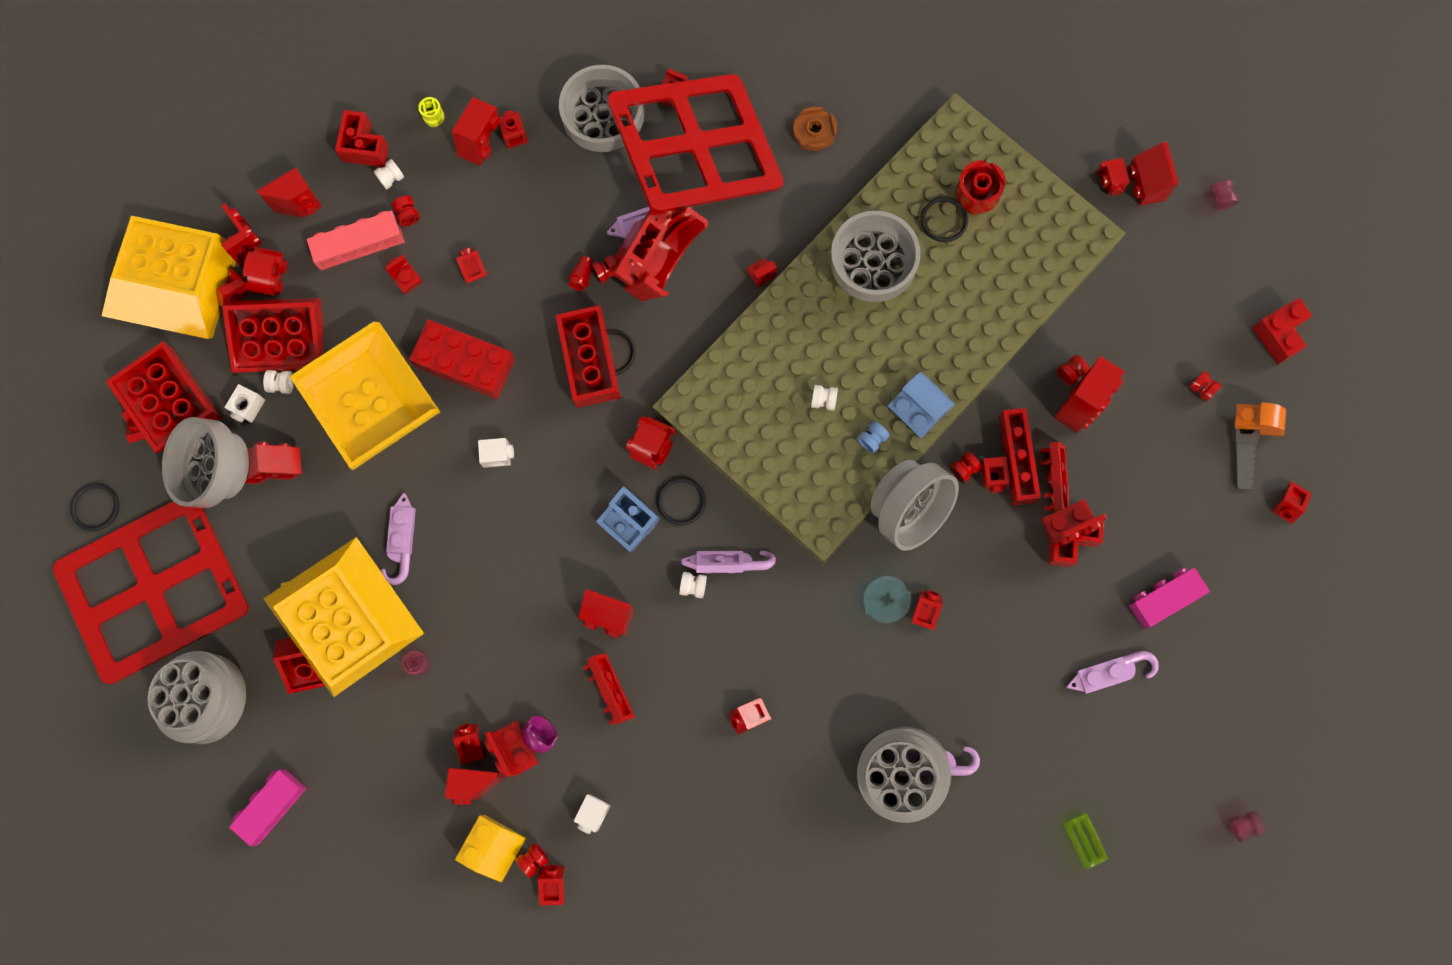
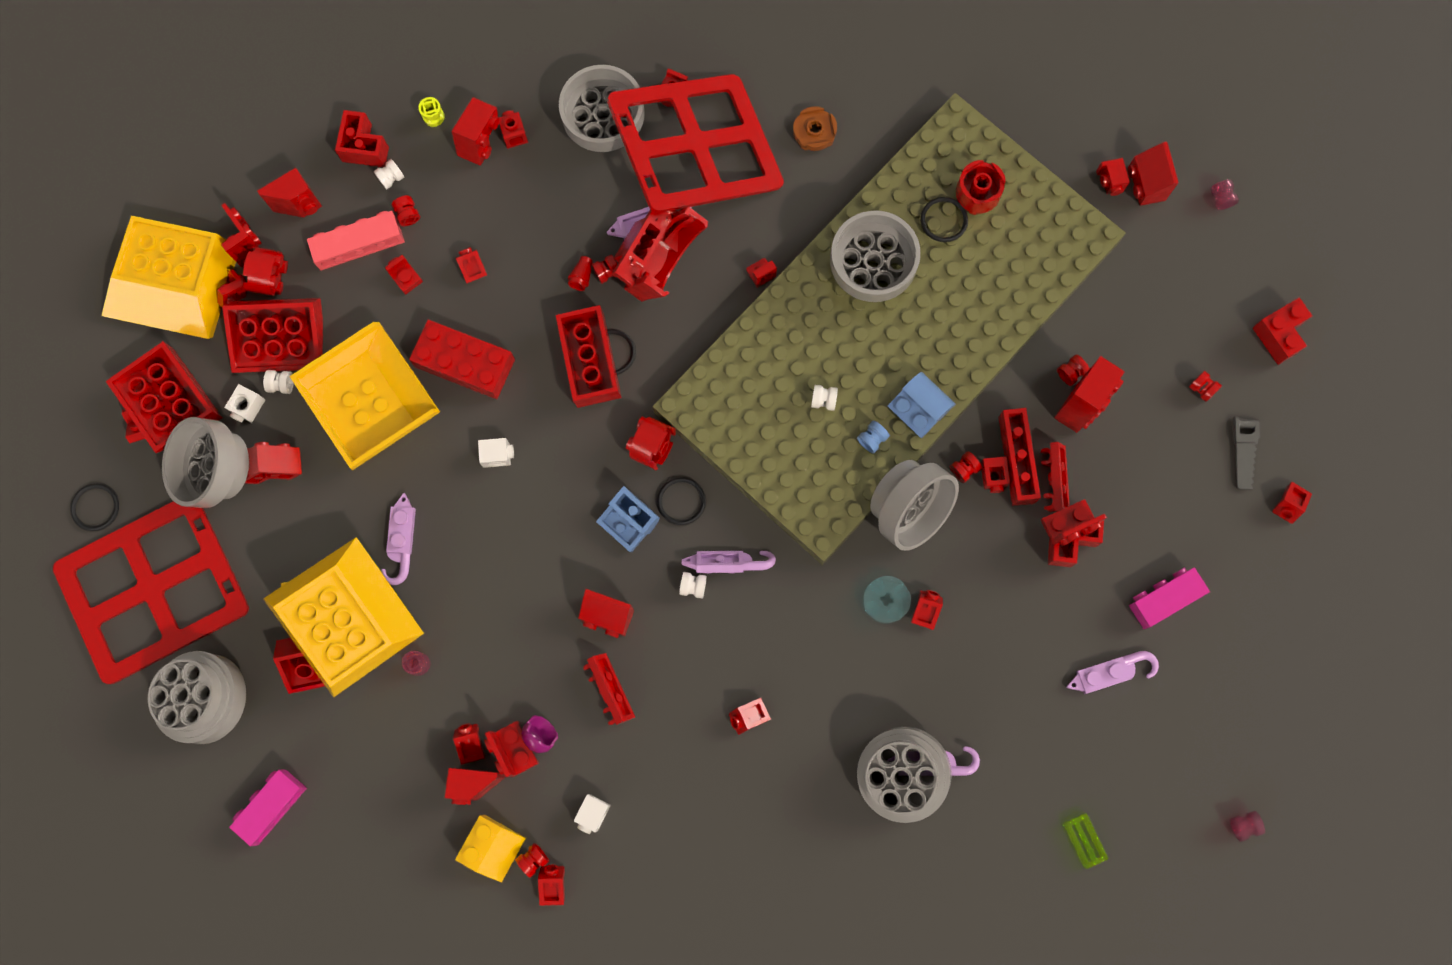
orange brick [1235,402,1286,436] -> none

